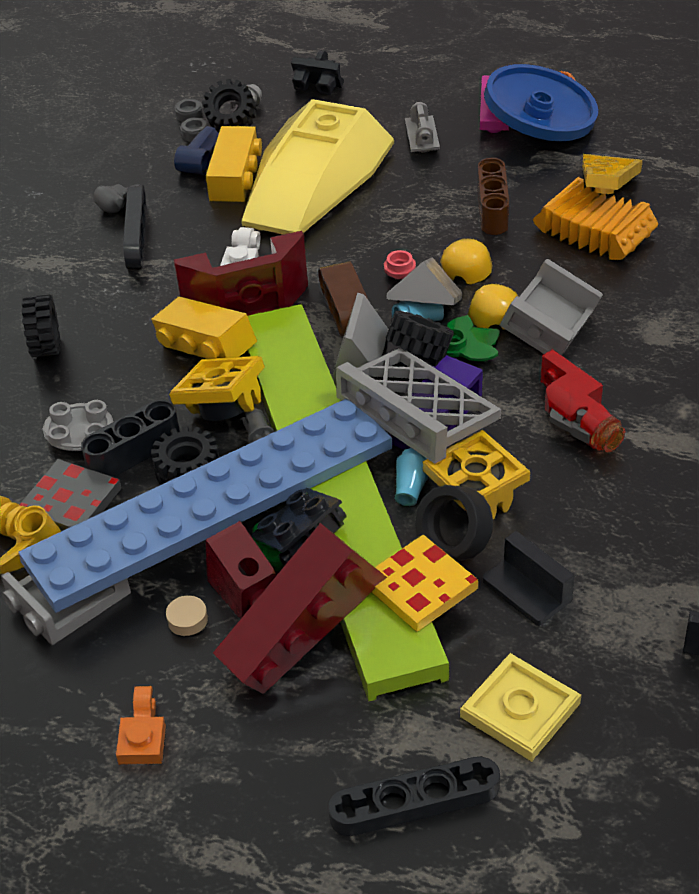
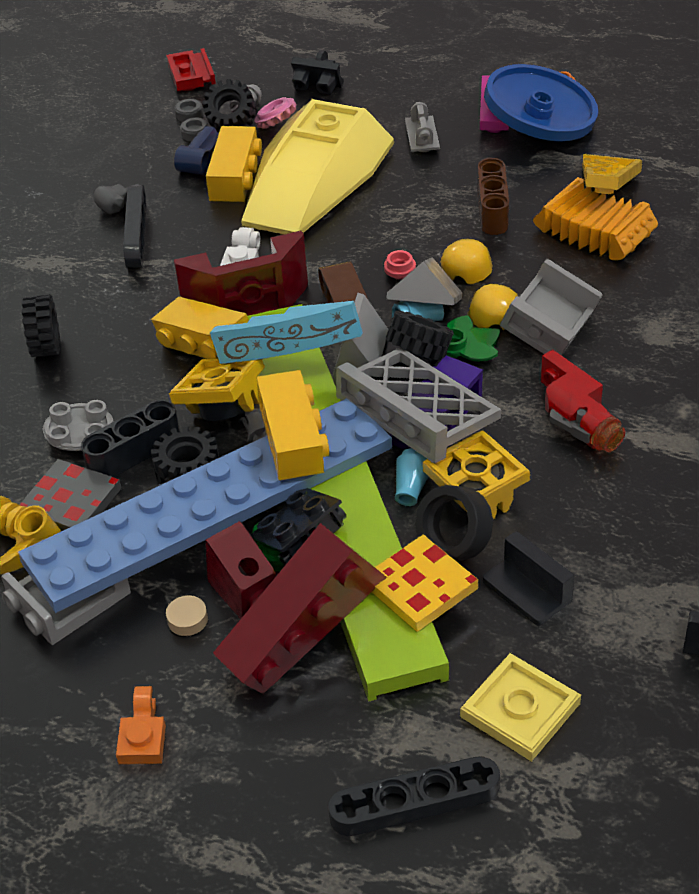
none -> red plate [166,48,216,91]
none -> medium azure slope [210,301,363,364]
none -> bright pink gear [254,97,297,129]
none -> yellow brick [256,370,329,480]

